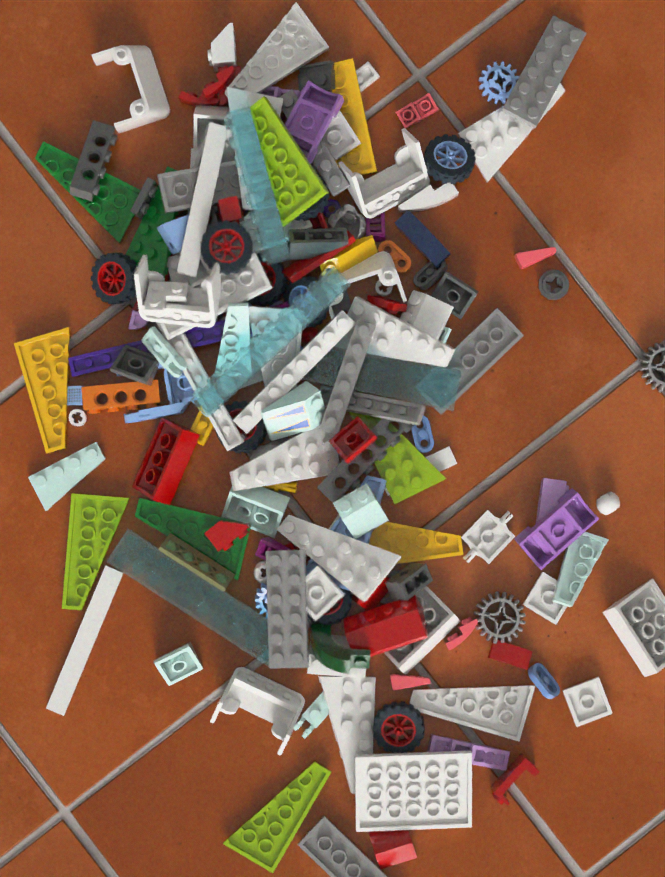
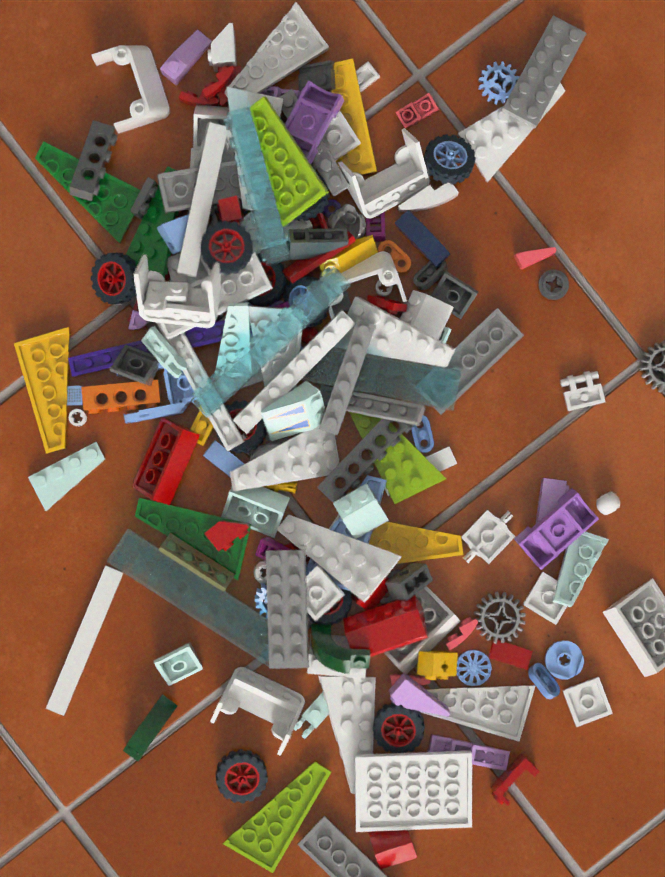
lime wing [62,493,130,610] -> none
red slope [329,416,378,464] -> none
none -> dark green arch [123,694,178,761]
none -> lavender slope [160,30,212,86]
none -> light blue slope [203,440,244,478]
none -> black wheel [215,749,268,803]
none -> lavender slope [389,673,450,717]
none -> yellow brick [417,651,458,680]
none -> light blue wheel [456,650,492,686]
none -> light blue plate [545,640,584,680]
none -> white plate [560,371,606,412]

